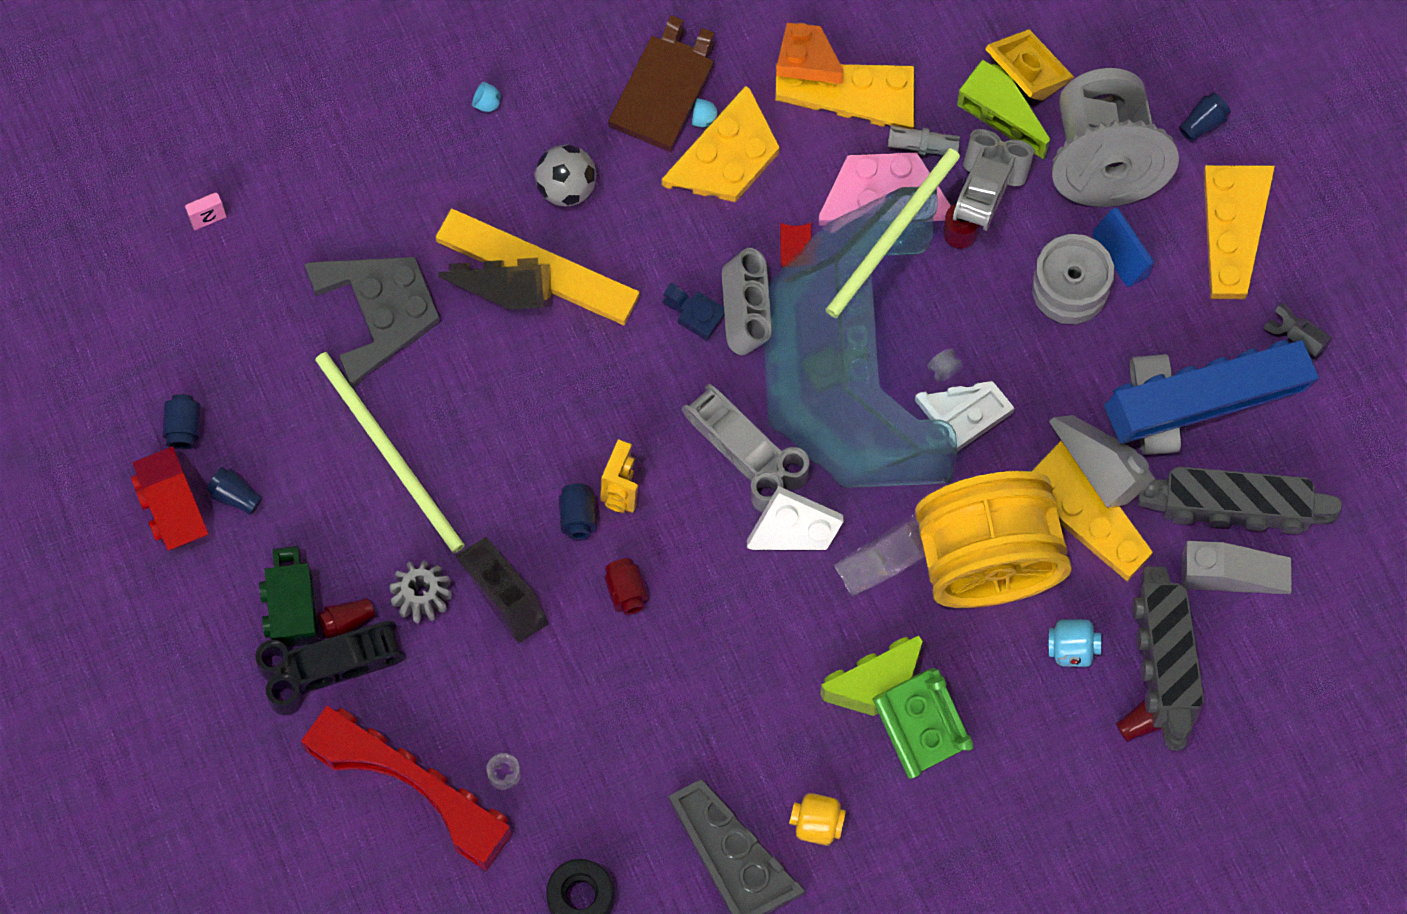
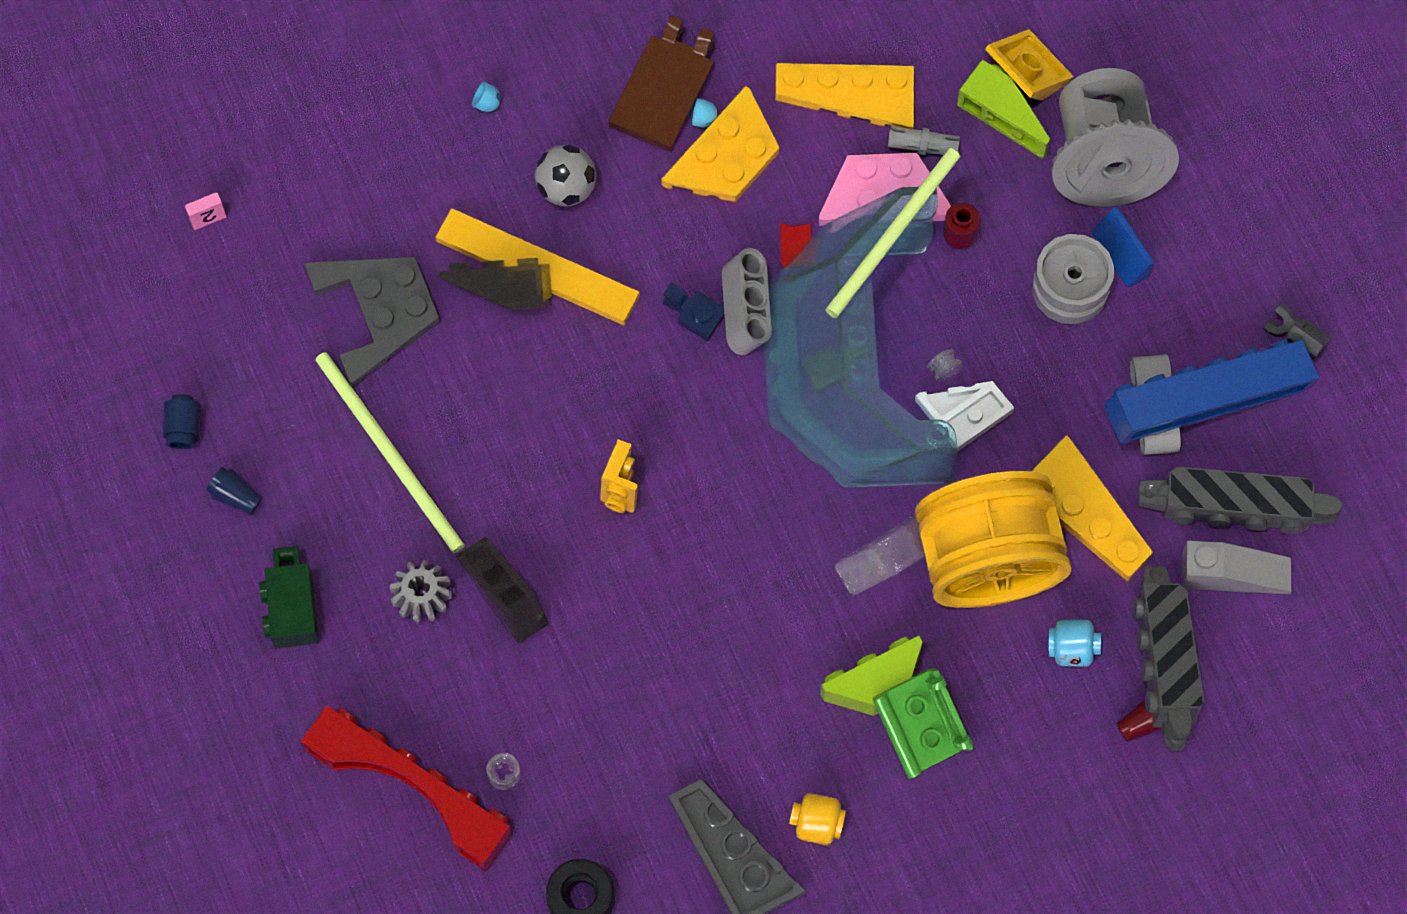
red brick [130,446,209,551] -> none
black piece [255,621,406,716] -> none
dark red cone [317,598,375,639] -> none
dark blue brick [559,483,597,540] -> none
dark red brick [604,558,649,615] -> none
light grey piece [681,384,809,512] -> none
white wing [747,486,844,550] -> none
orange wing [776,22,843,84] -> none
light grey piece [953,129,1034,231] -> none
light grey slope [1049,415,1155,508] -> none
dark blue cone [1178,92,1231,142] -> none
yellow wing [1203,165,1275,299] -> none

